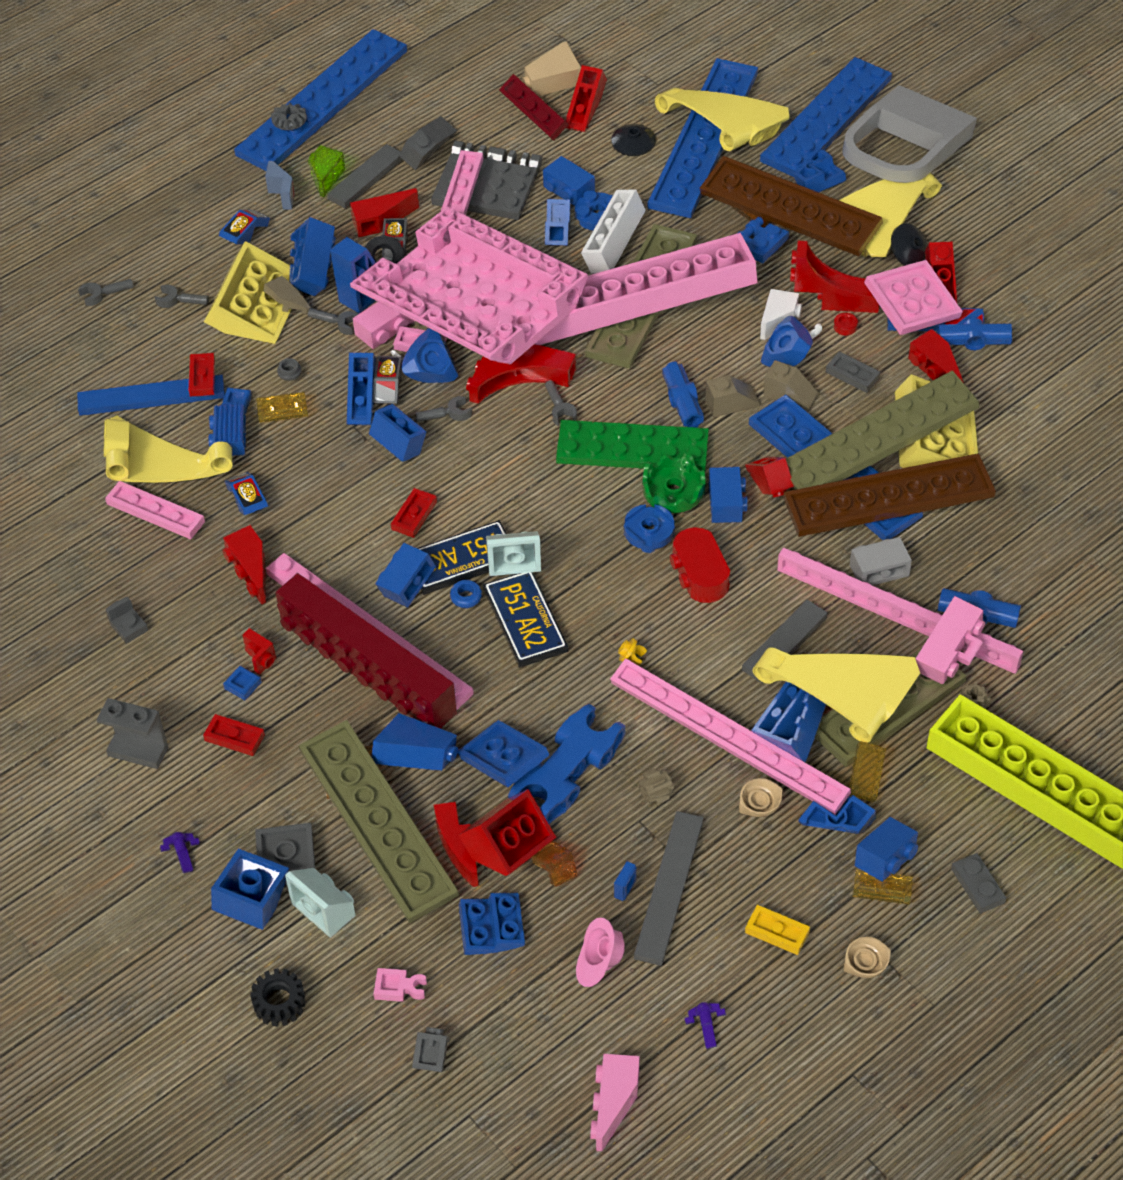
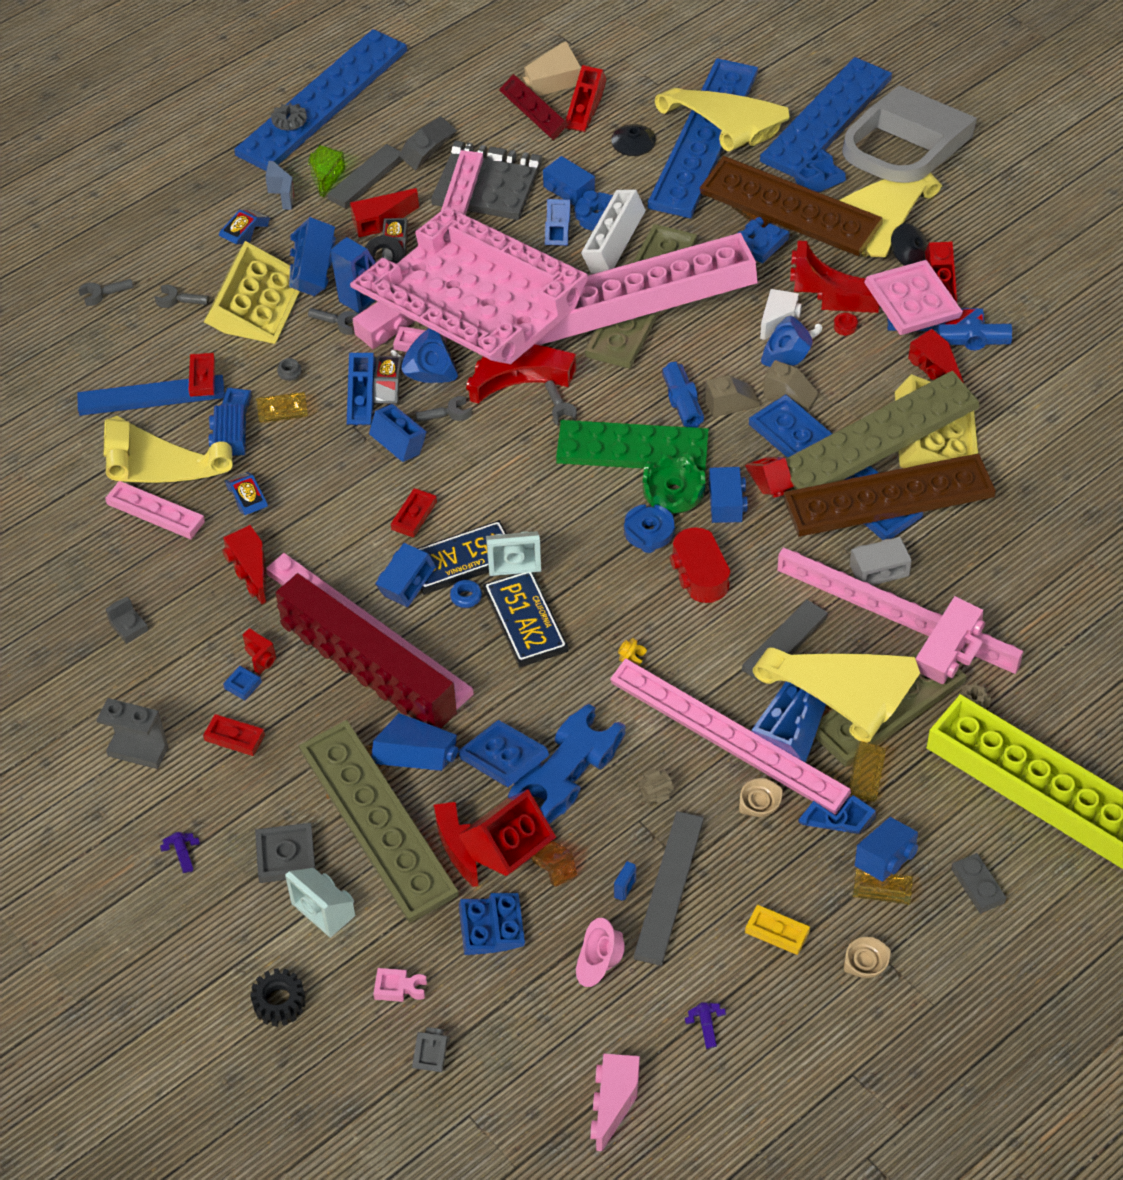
blue slope [211,848,289,930] -> none
dark tan slope [264,276,310,314] -> none
dark grey plate [826,351,880,393] -> none
blue piece [937,588,1021,628] -> none

